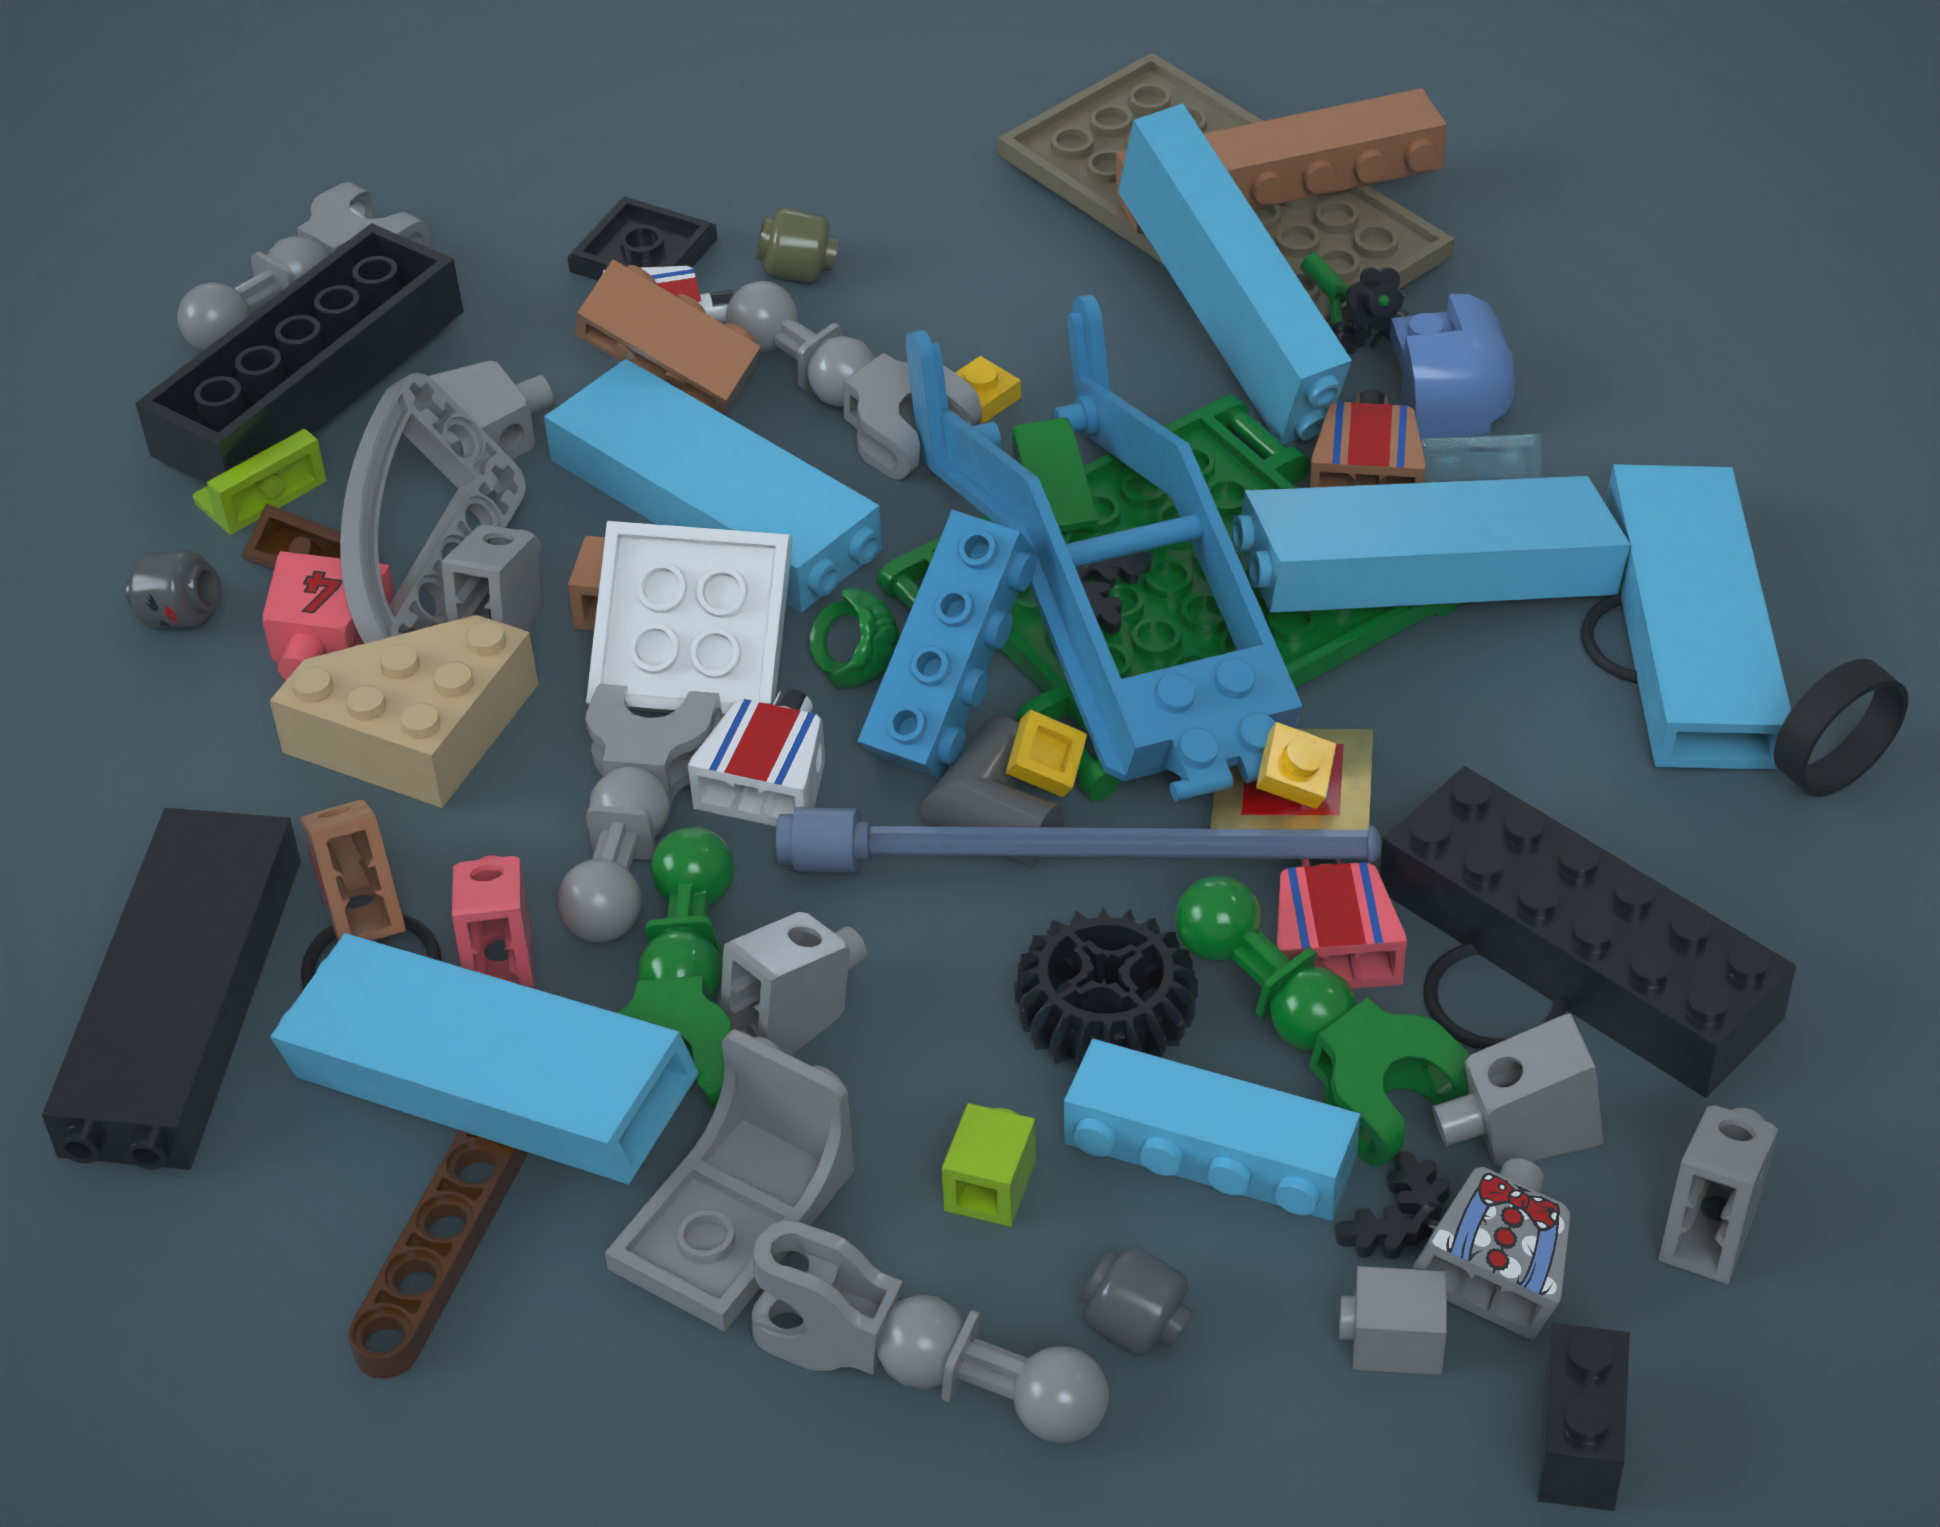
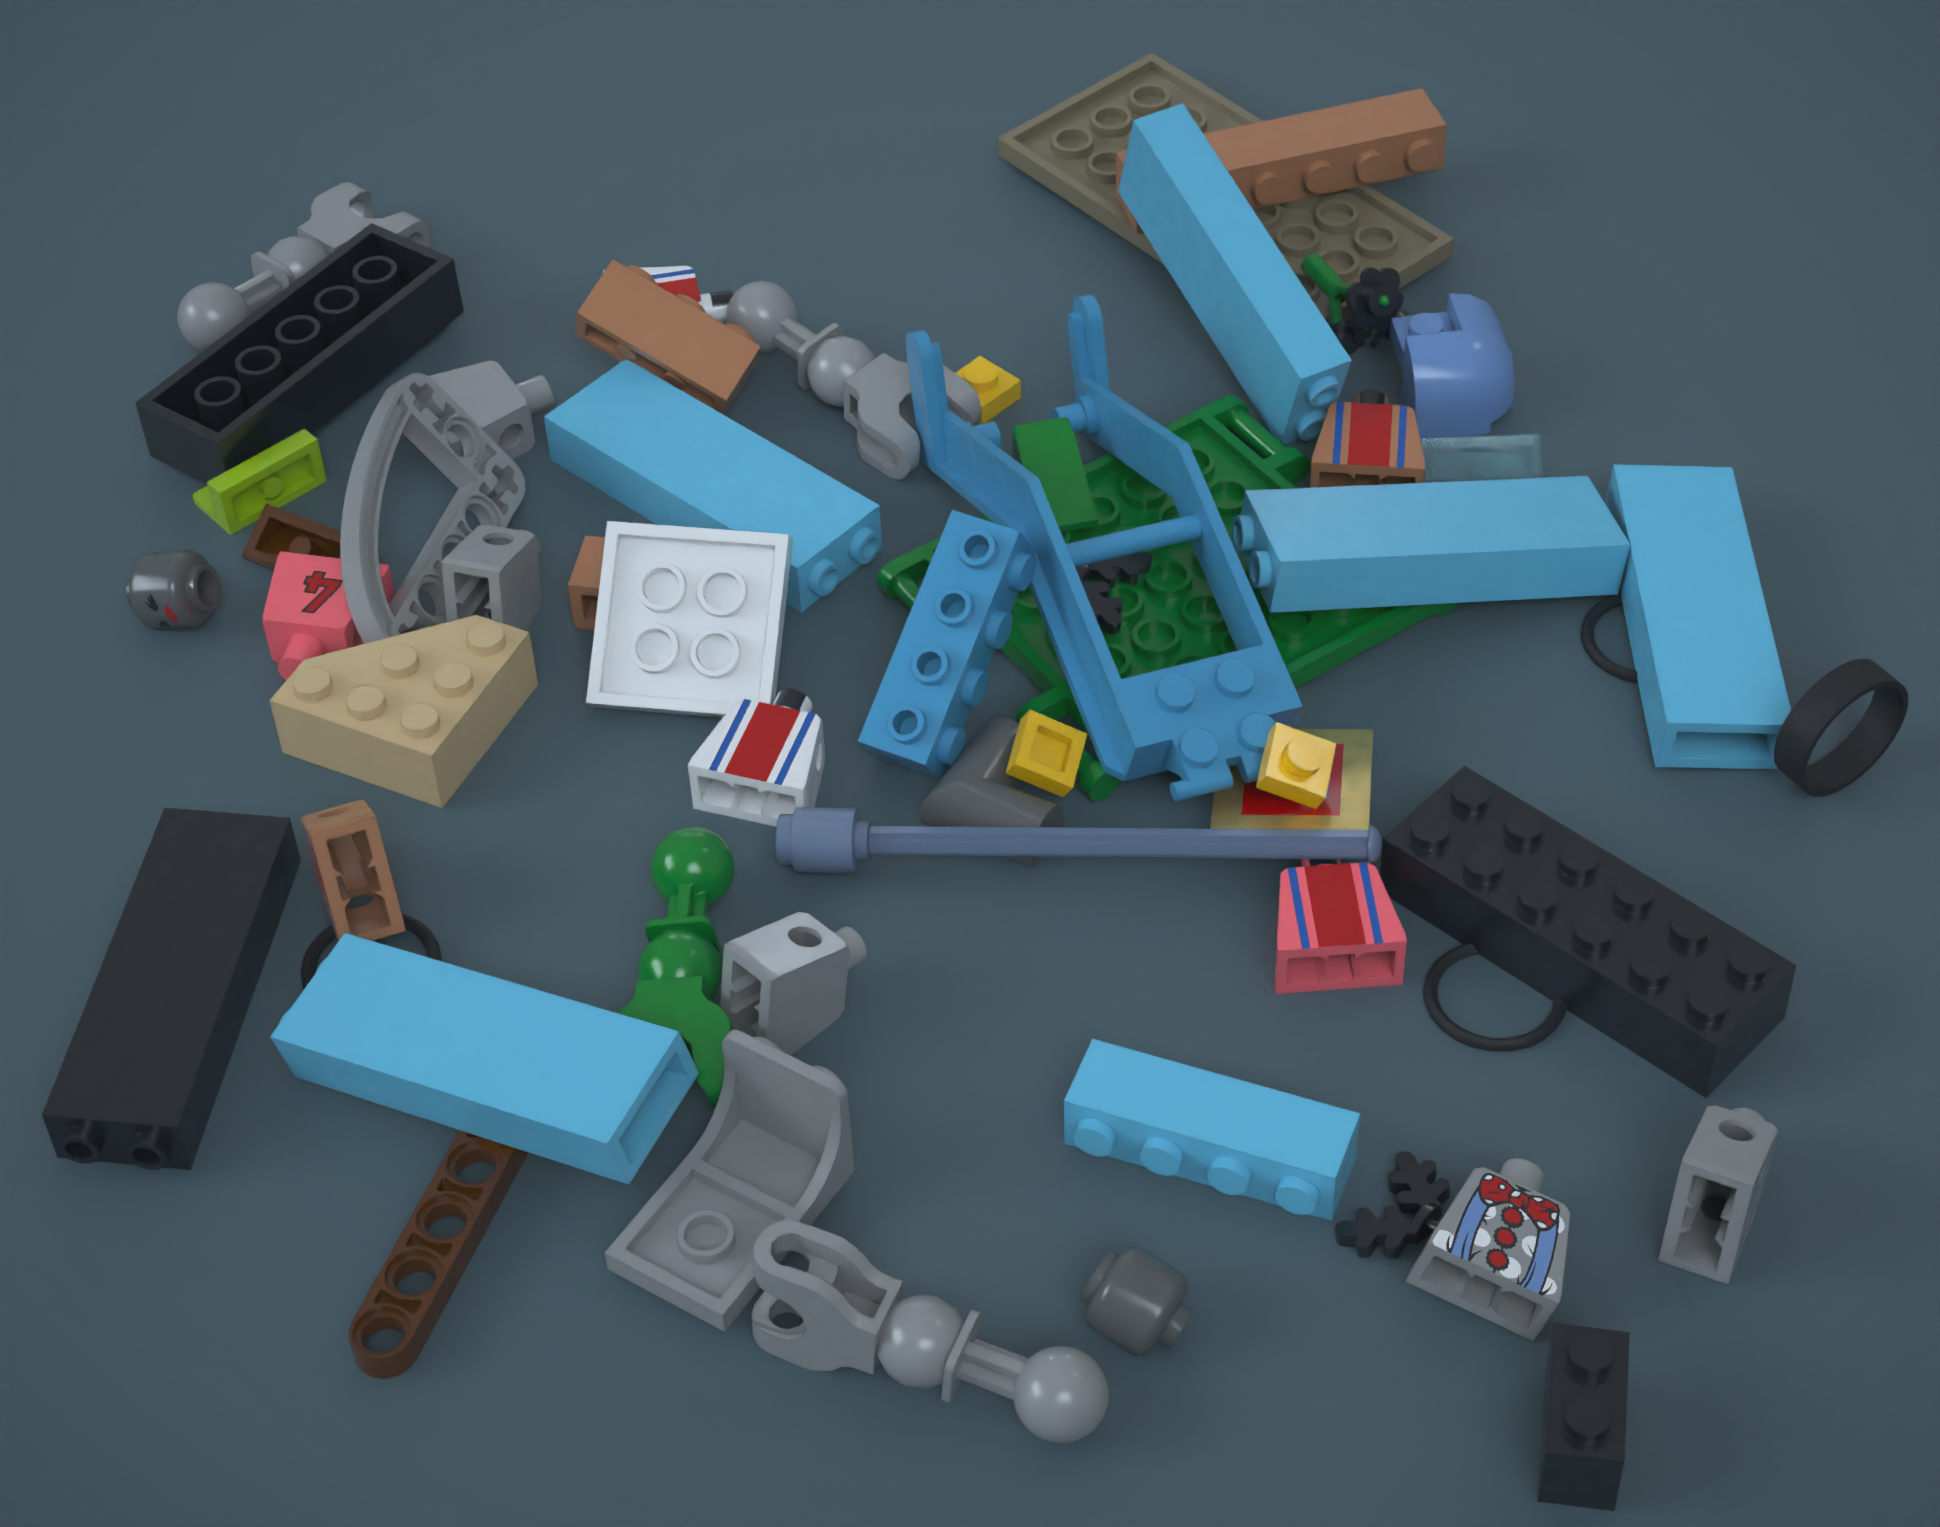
coral torso [452,855,536,989] -> none
light grey piece [557,684,722,943] -> none
black tile [568,196,717,281] -> none
olive head [756,207,839,285] -> none
green piece [809,587,900,689] -> none
lime brick [942,1103,1036,1227] -> none
black gear [1014,907,1198,1068] -> none
green piece [1175,875,1470,1166] -> none
light grey brick [1339,1266,1447,1375] -> none
light grey torso [1432,1013,1604,1167] -> none

